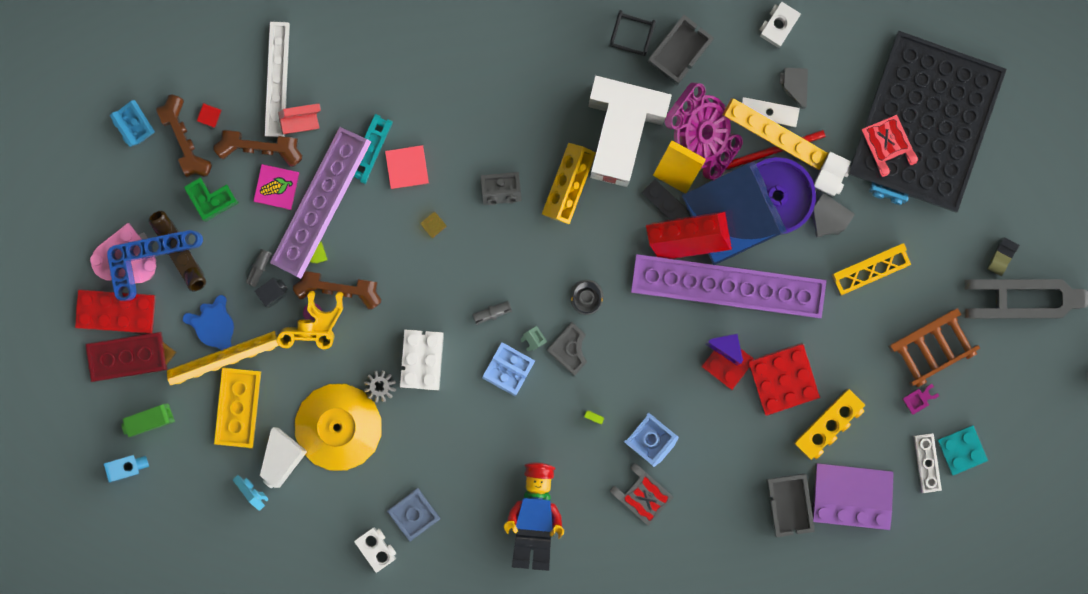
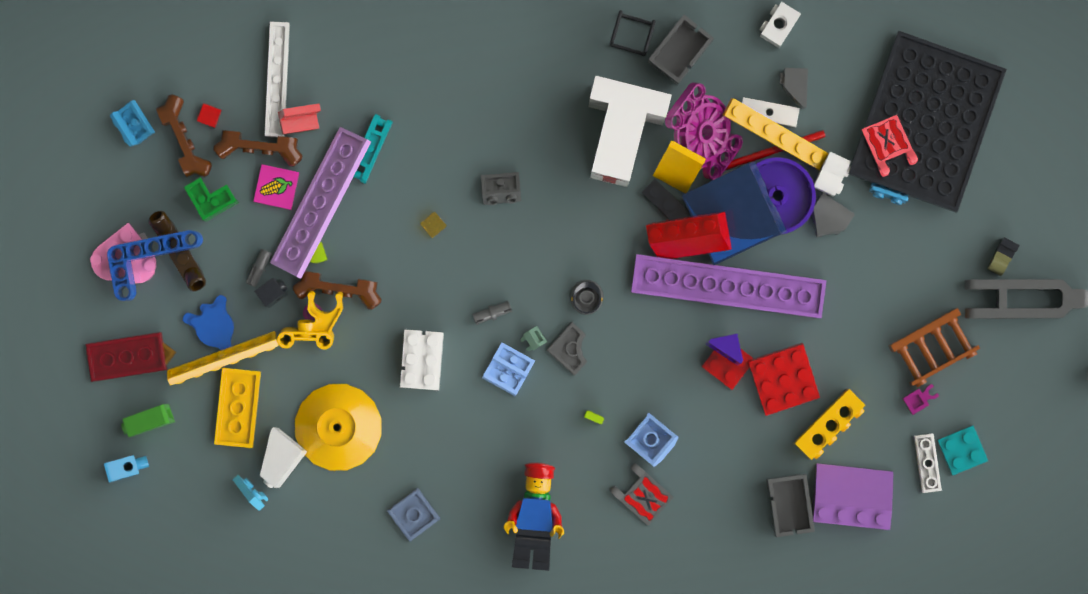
red plate [75,290,156,333] -> none
white brick [354,527,397,573] -> none
light grey gear [364,370,396,402] -> none
coral tile [385,145,429,189] -> none
yellow brick [542,143,596,224] -> none
yellow fence [832,243,911,295] -> none

